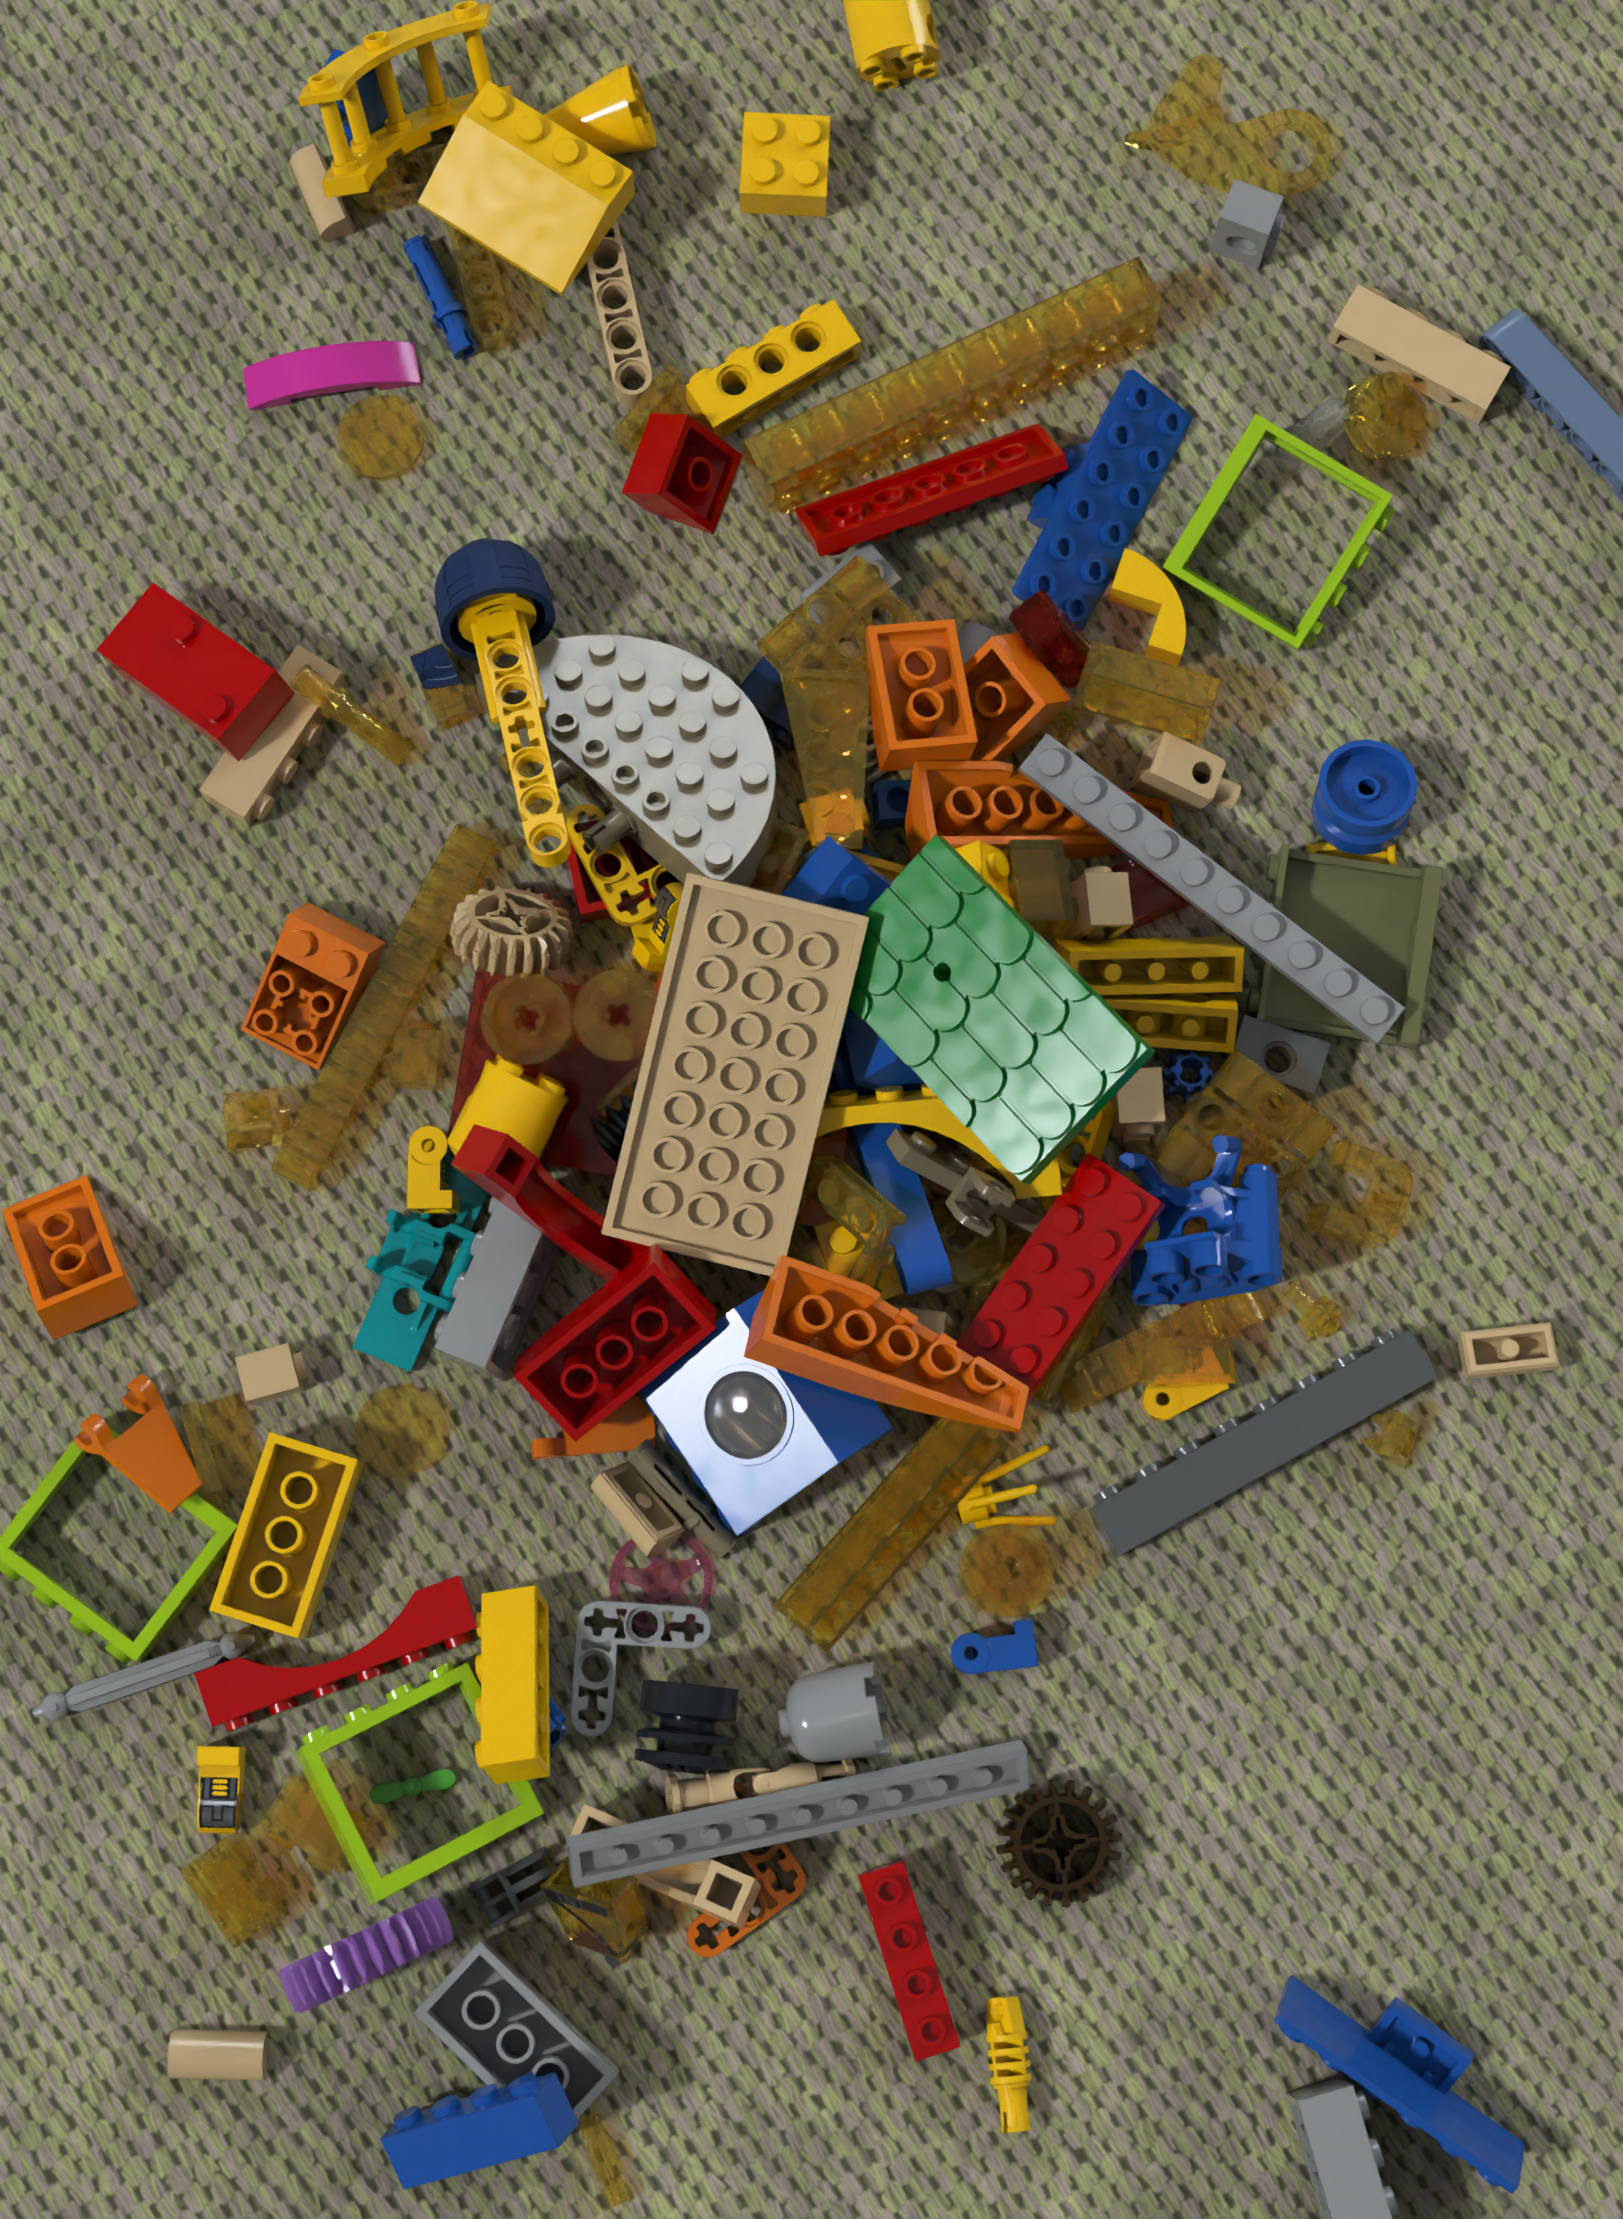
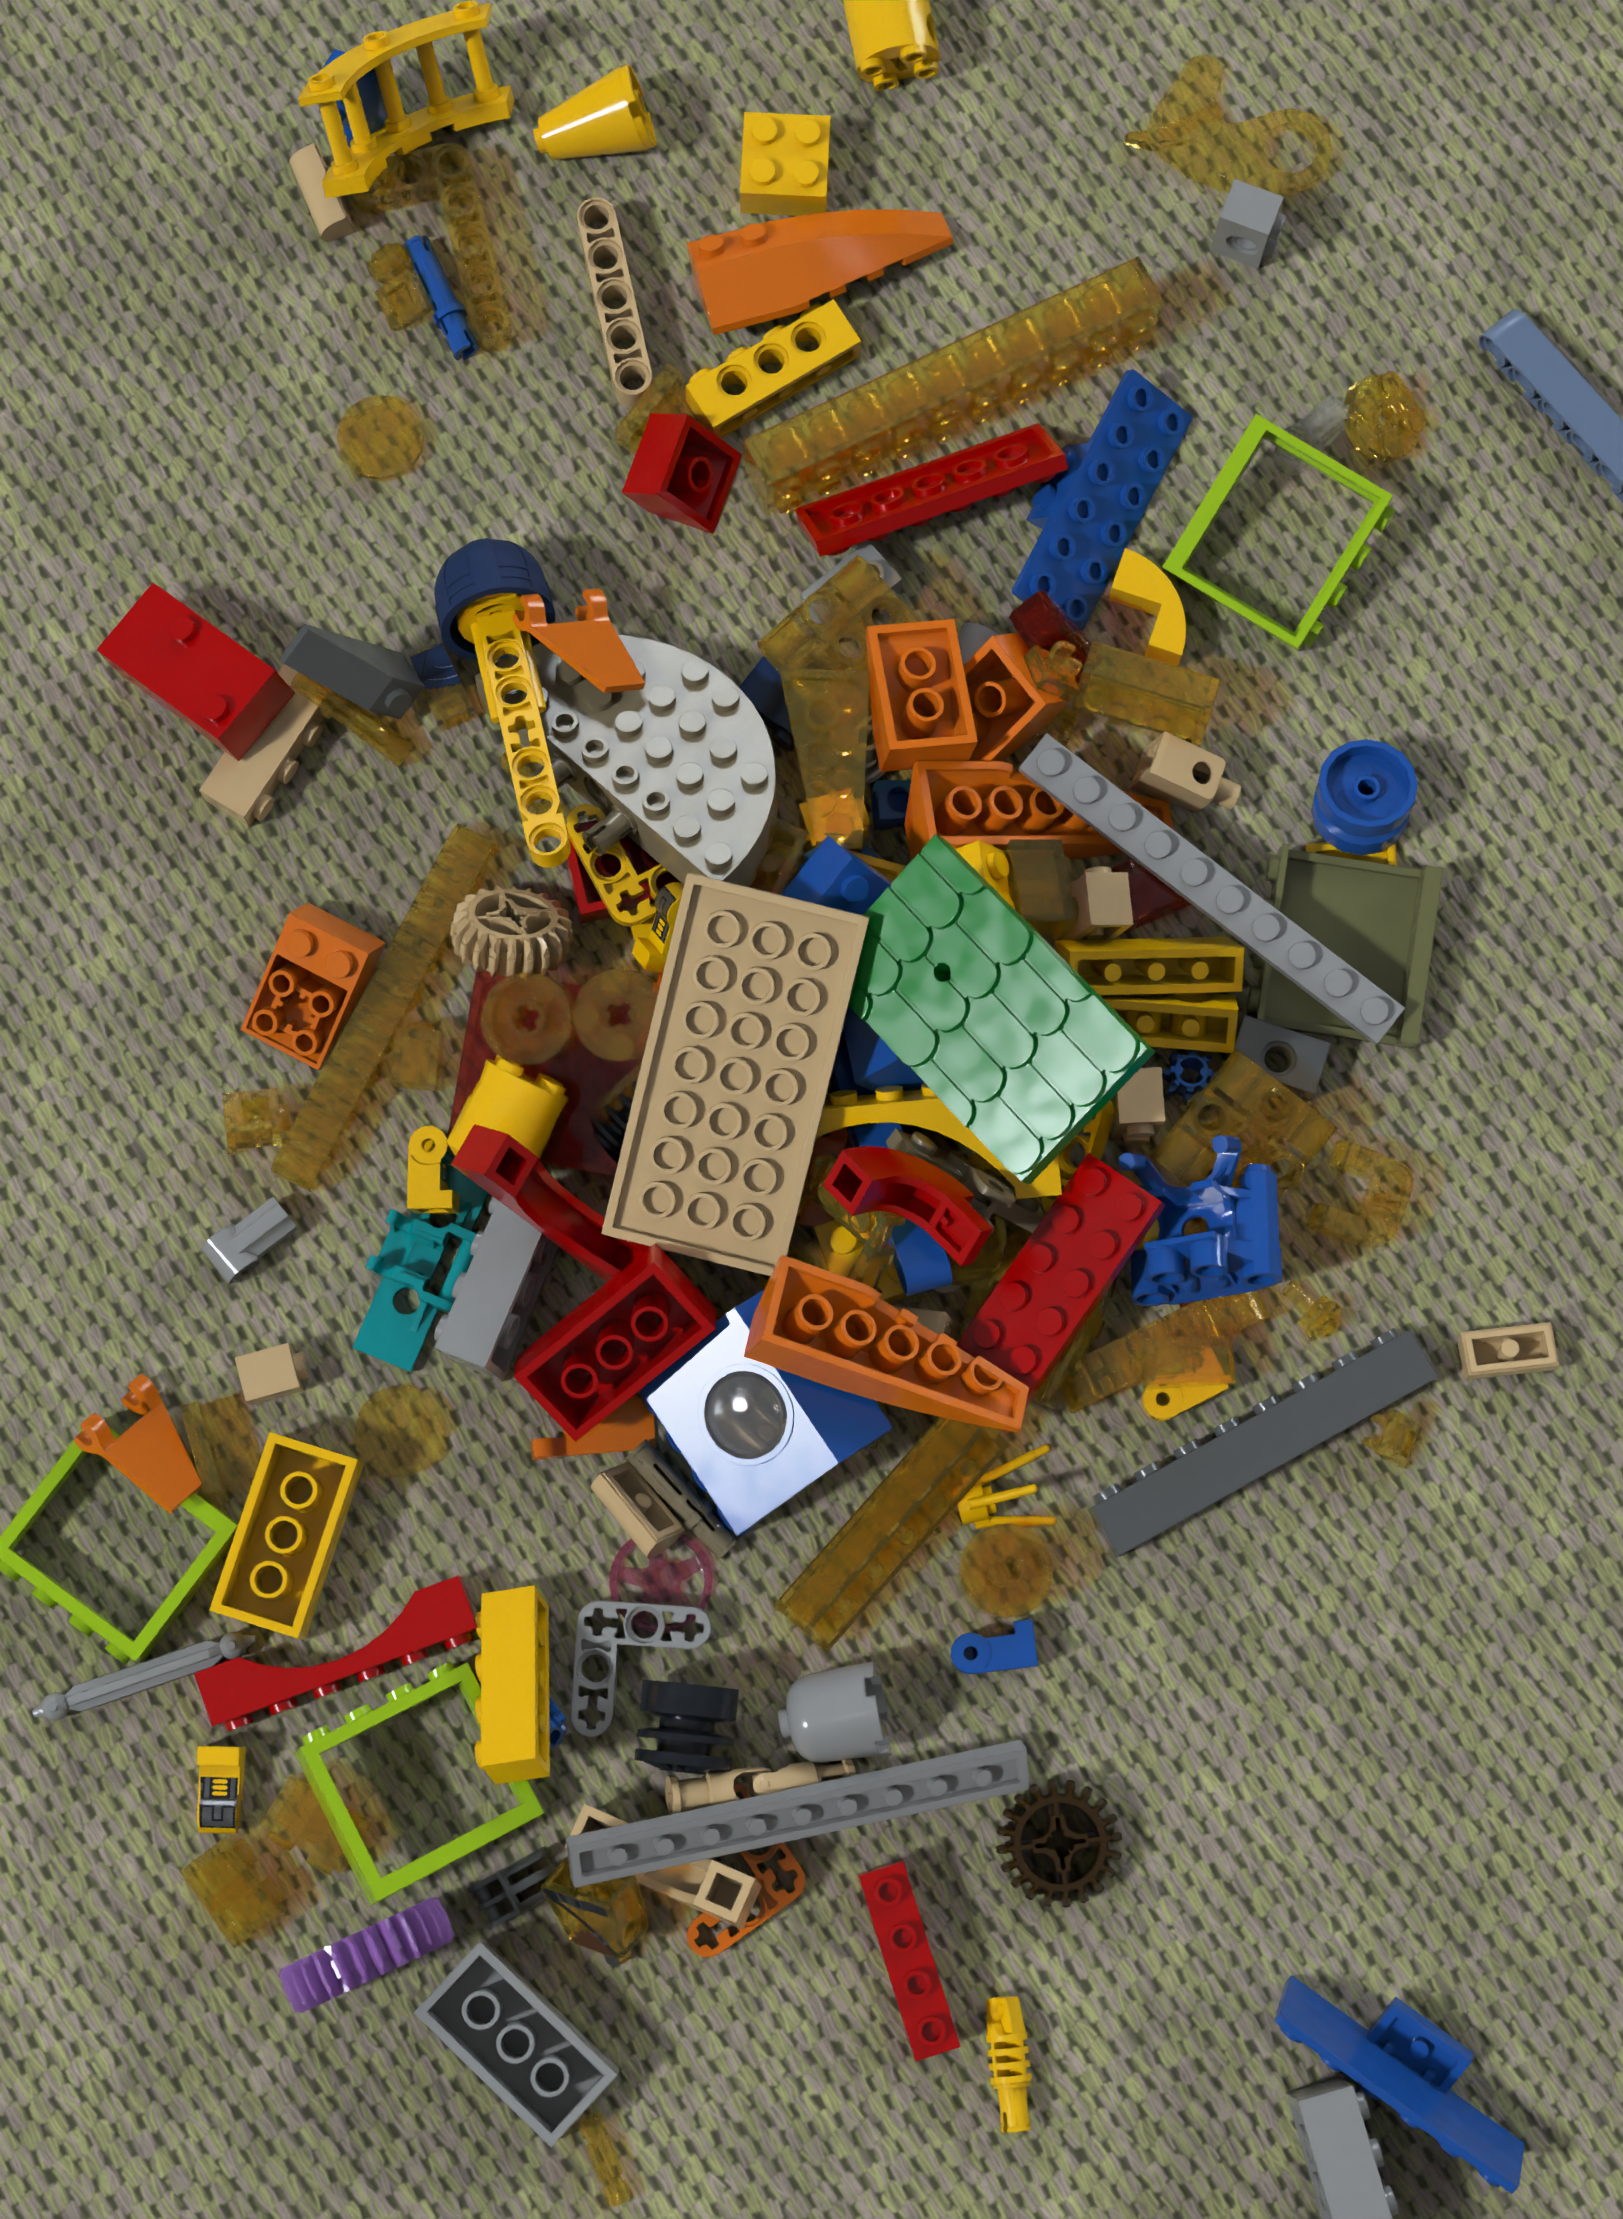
orange slope [2,1175,139,1341] -> none
tan brick [167,2029,268,2081] -> none
dark pink slope [243,341,421,411] -> none
bright green piece [369,1769,457,1804] -> none
blue brick [380,2072,579,2190] -> none
yellow slope [418,81,635,296] -> none
tan brick [1327,284,1511,424] -> none
none -> light grey piece [201,1197,298,1285]
none -> dark grey slope [280,624,425,719]
none -> clear yellow plate [368,243,432,331]
none -> orange flag [513,588,645,693]
none -> orange wedge [687,209,953,335]
none -> red arch [823,1146,994,1266]
none -> clear yellow tile [1024,640,1083,702]

